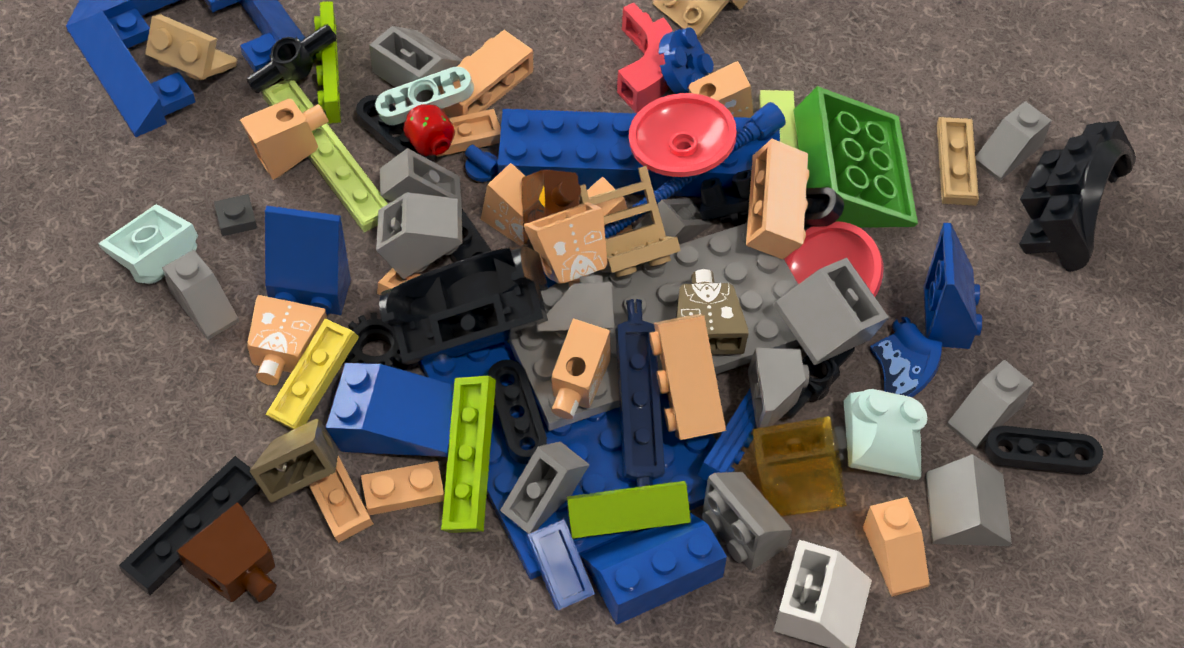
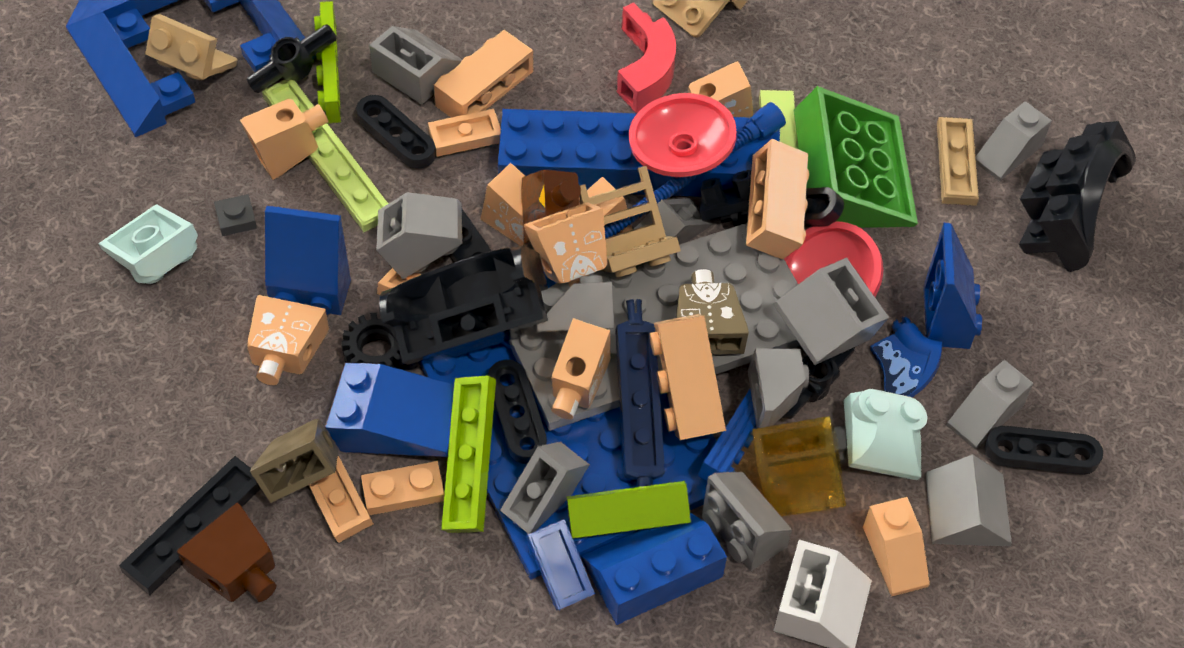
light grey slope [162,250,239,340] -> none
light yellow tile [266,319,359,430] -> none
light aqua beam [375,67,474,125] -> none
light grey slope [380,148,461,202] -> none
red head [404,104,455,156] -> none
blue plate [465,144,498,182] -> none
blue plate [659,27,713,94] -> none

